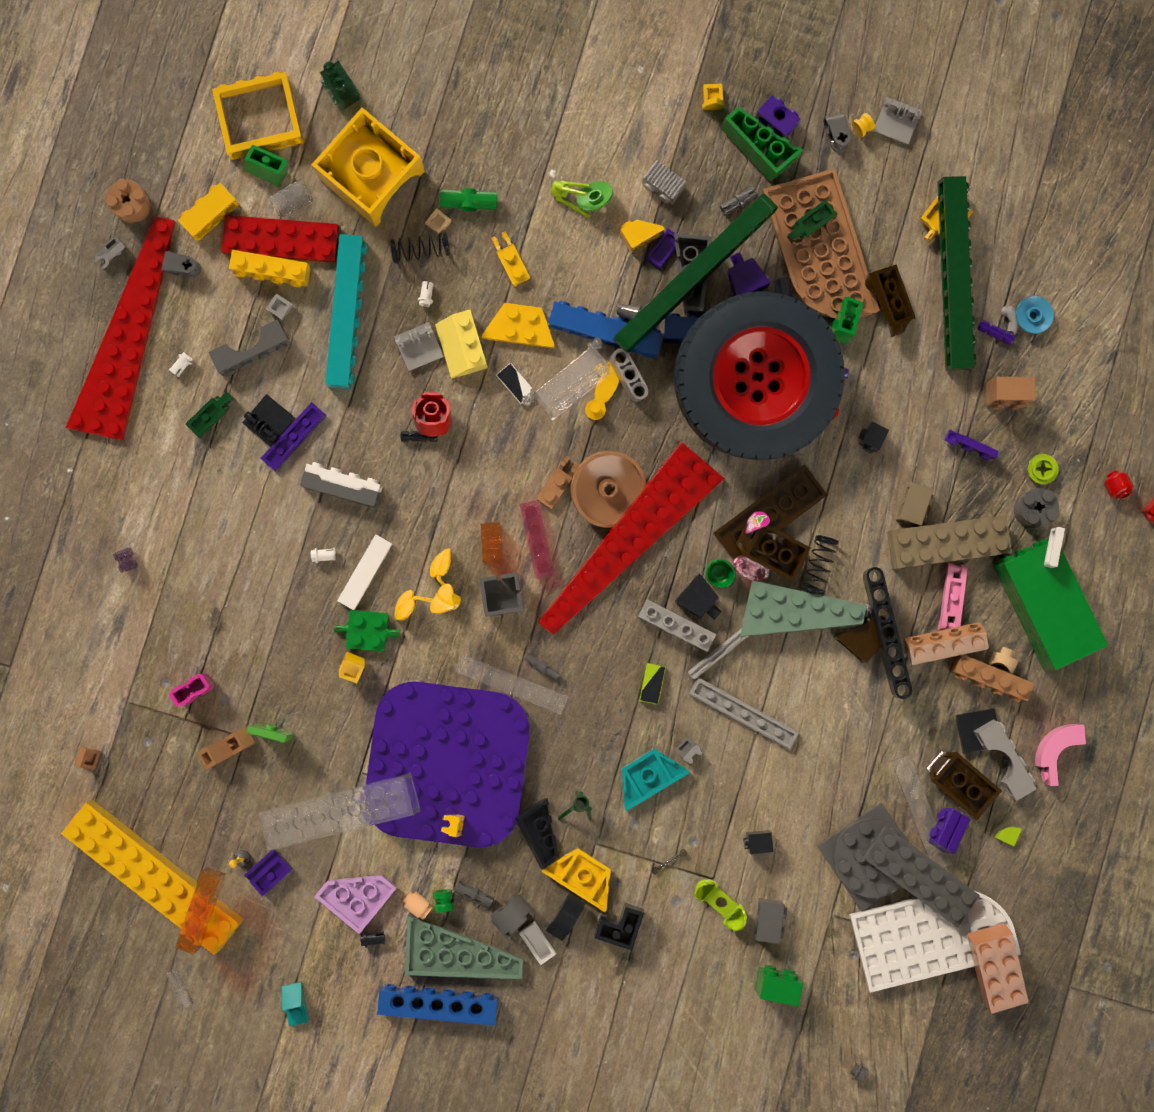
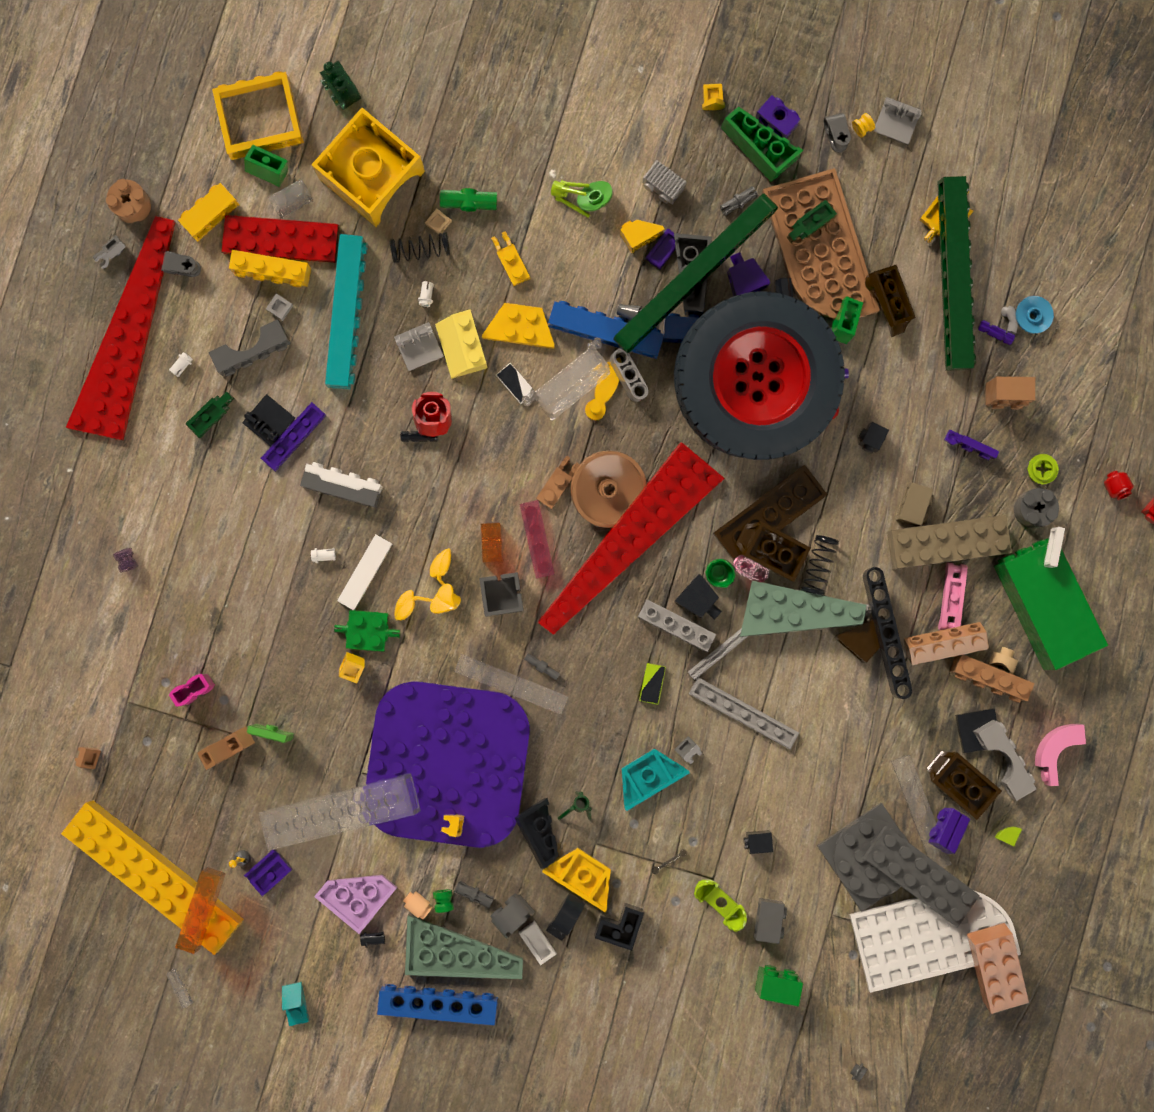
sticker [745,512,770,534] -> none

